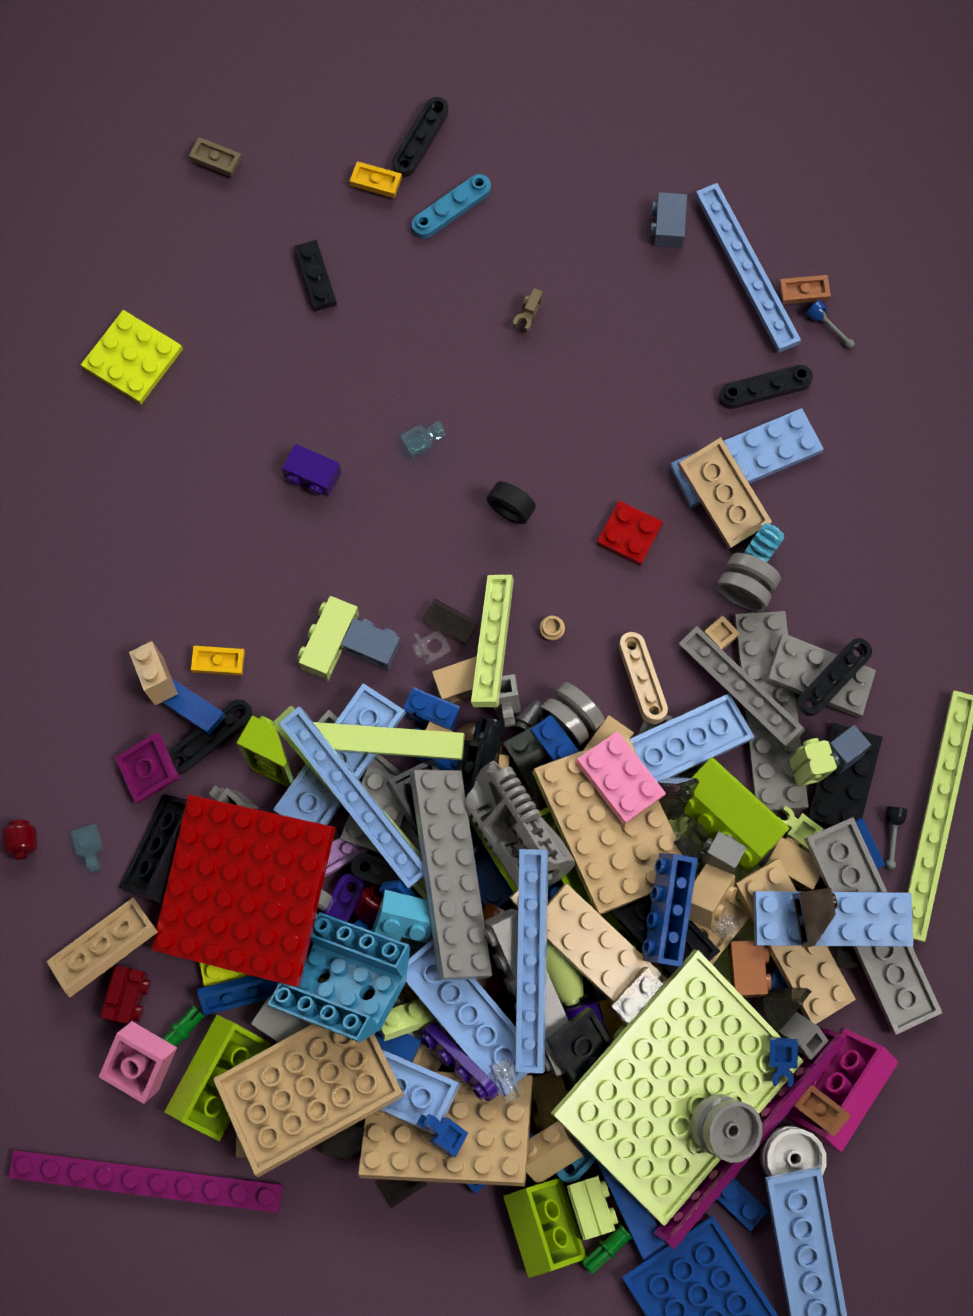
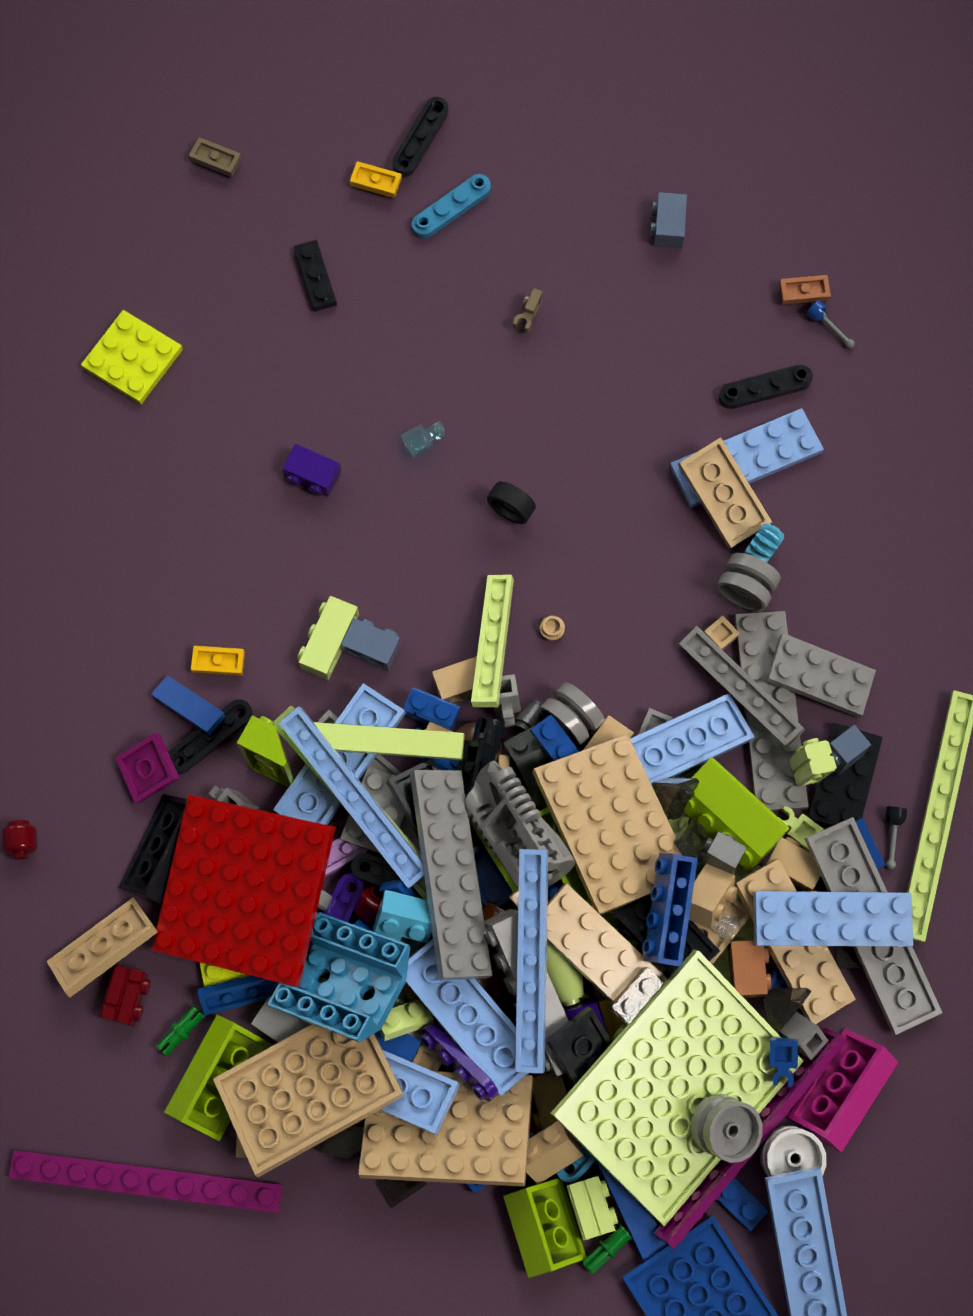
clear light blue plate [71,823,104,873] -> none
bright pink brick [99,1021,177,1104] -> none
tan brick [129,641,178,705] -> none
clear bracket [412,630,451,665] -> none
blue plate [416,1114,468,1157] -> none
clear smoke plate [422,598,478,645] -> none
clear cone [488,1058,520,1102] -> none
bright pink plate [575,731,666,825] -> none
red plate [596,500,663,566] -> none
tan plate [619,632,668,724] -> none
light blue plate [695,183,801,353] -> none
dark brown slope [792,888,837,948] -> none
nougat plate [794,1085,851,1137] -> none
black plate [797,638,872,716] -> none

